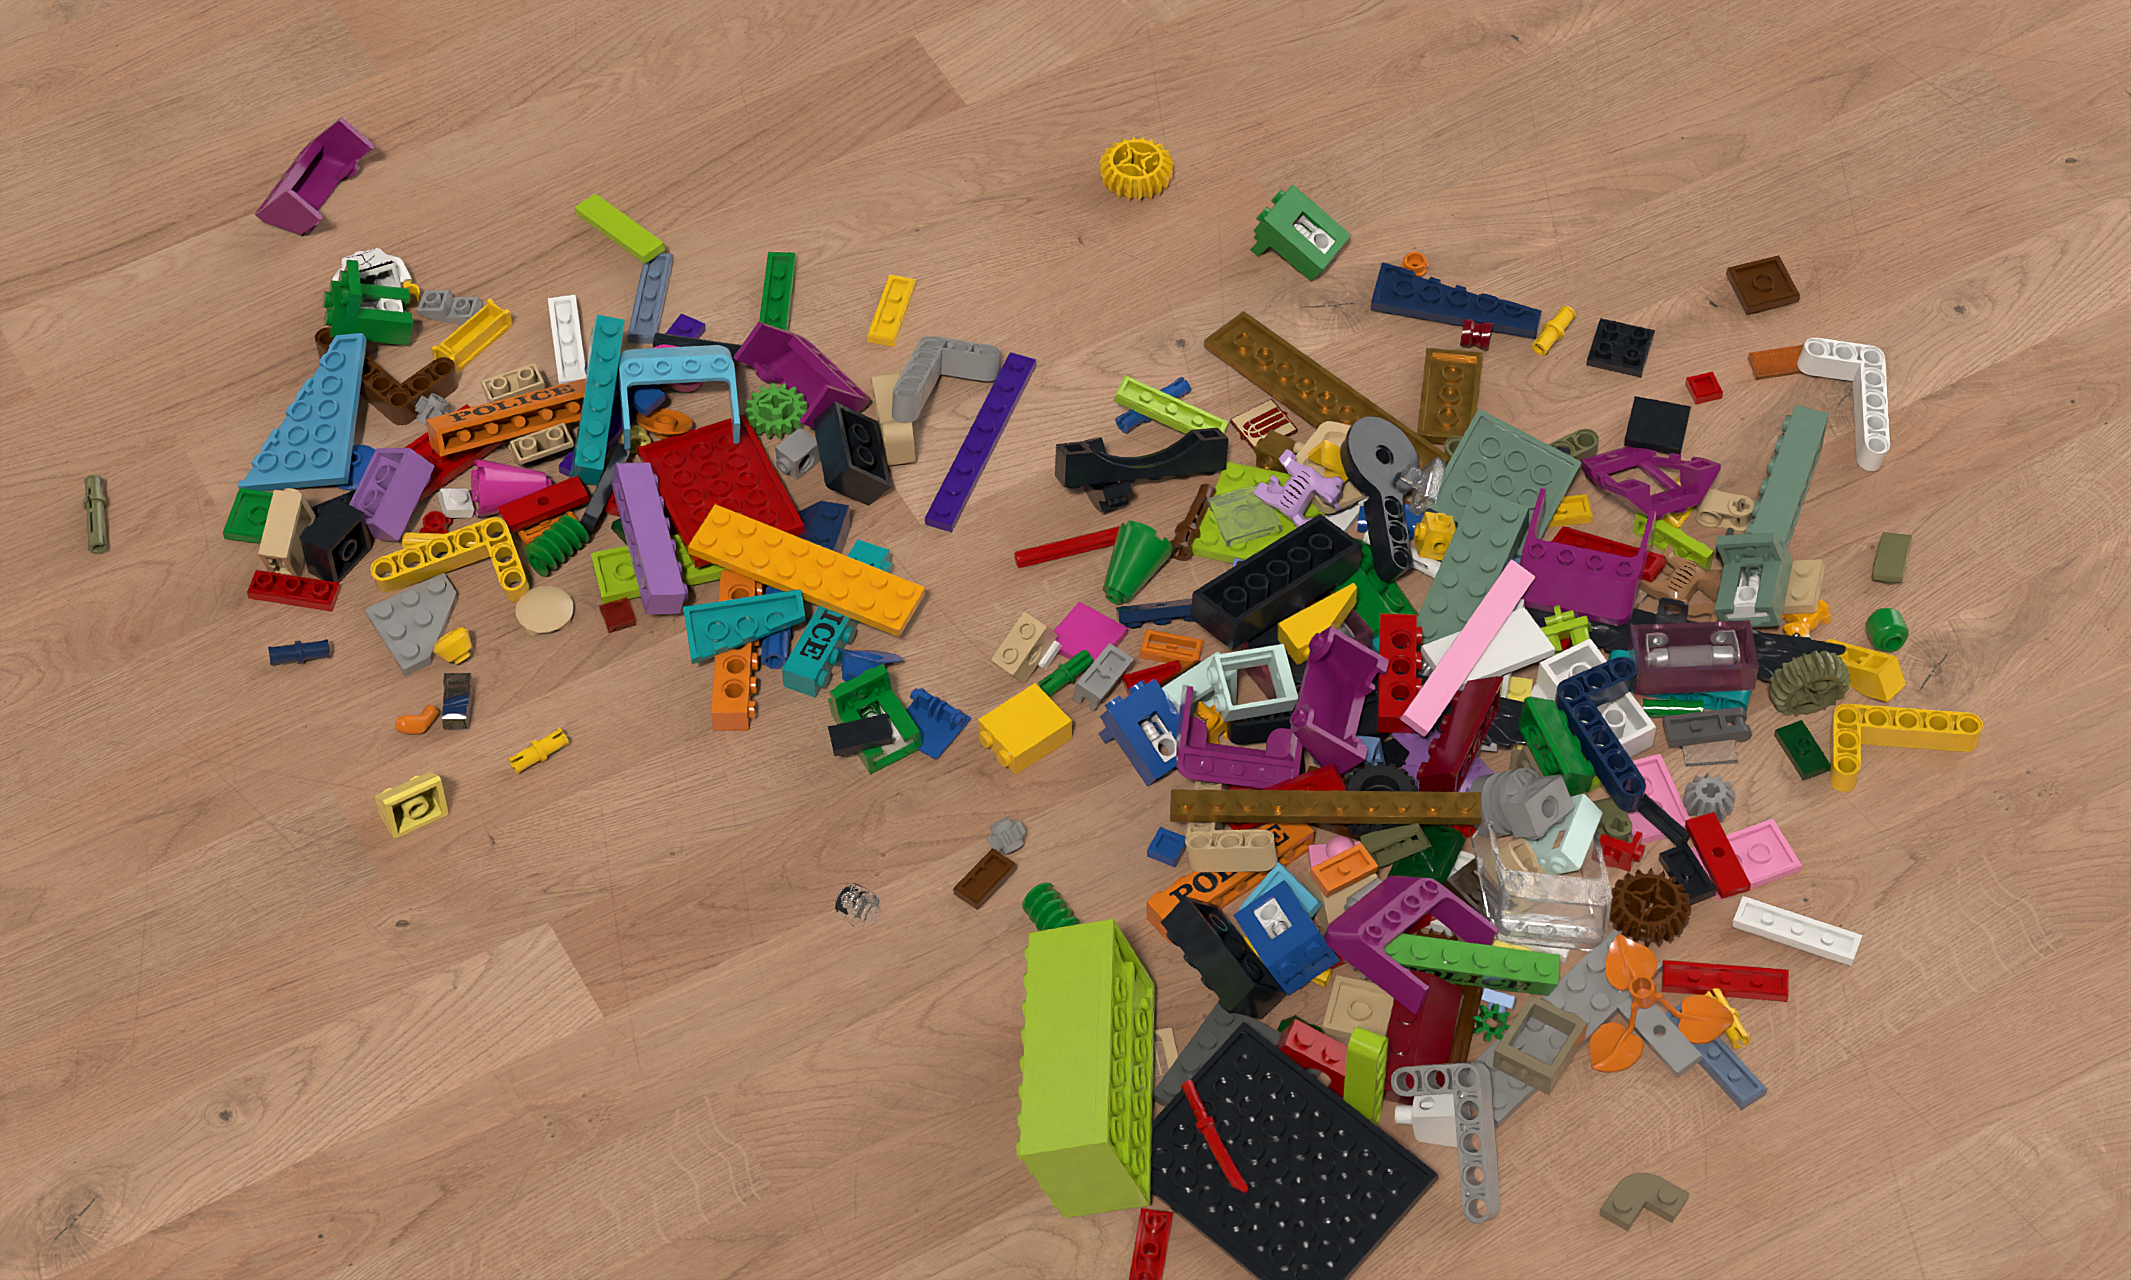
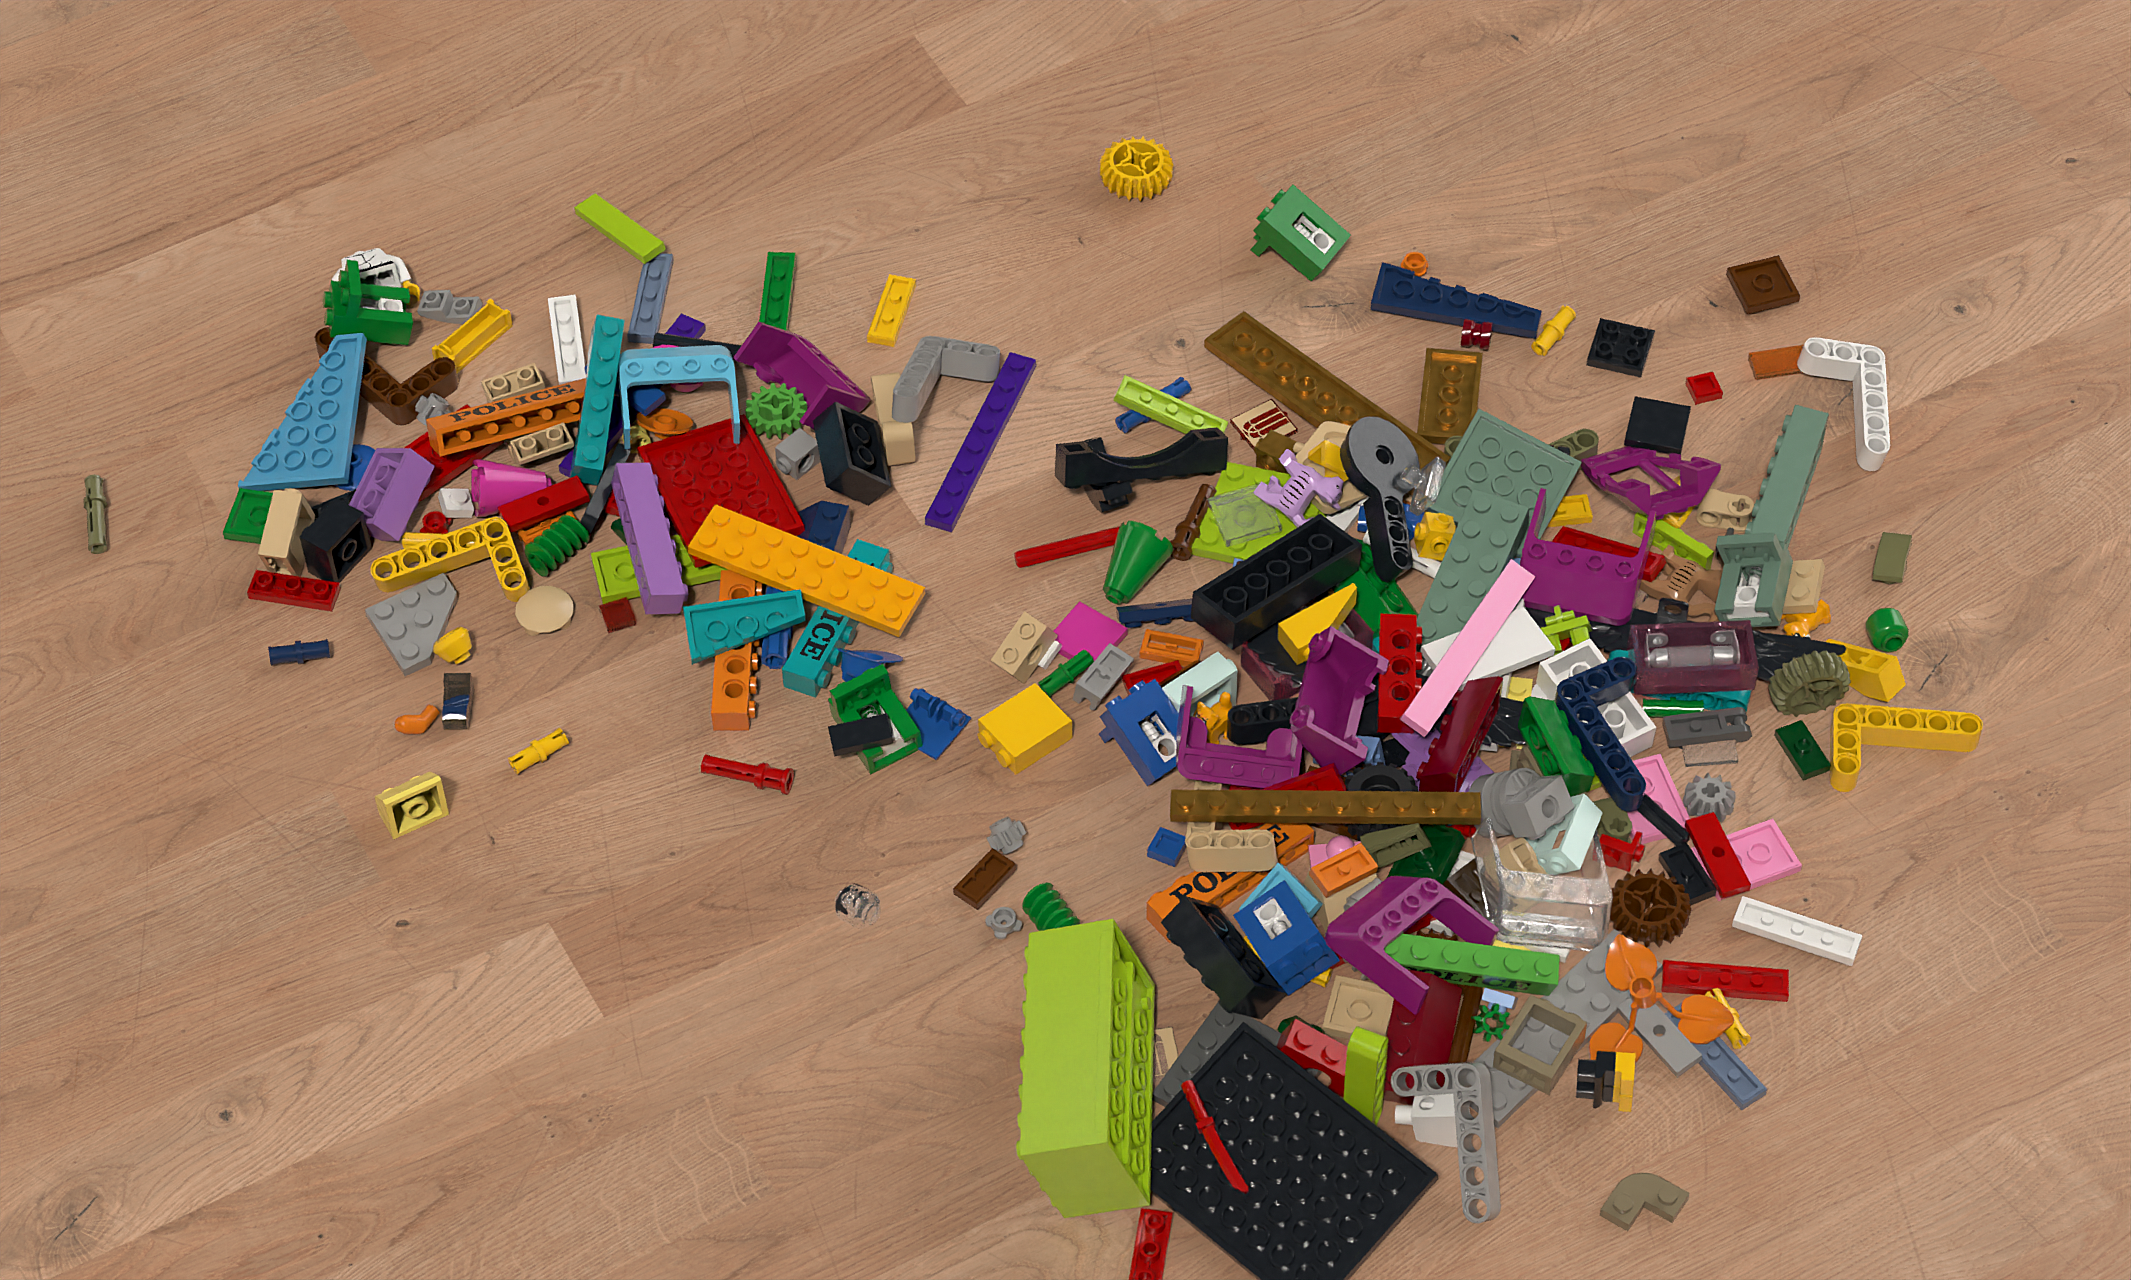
magenta windscreen [255,117,375,235] -> none
light aqua window [1207,644,1298,722] -> none
none -> red pin [701,754,794,795]
none -> light grey plate [985,907,1022,940]
none -> black hips [1576,1051,1636,1112]

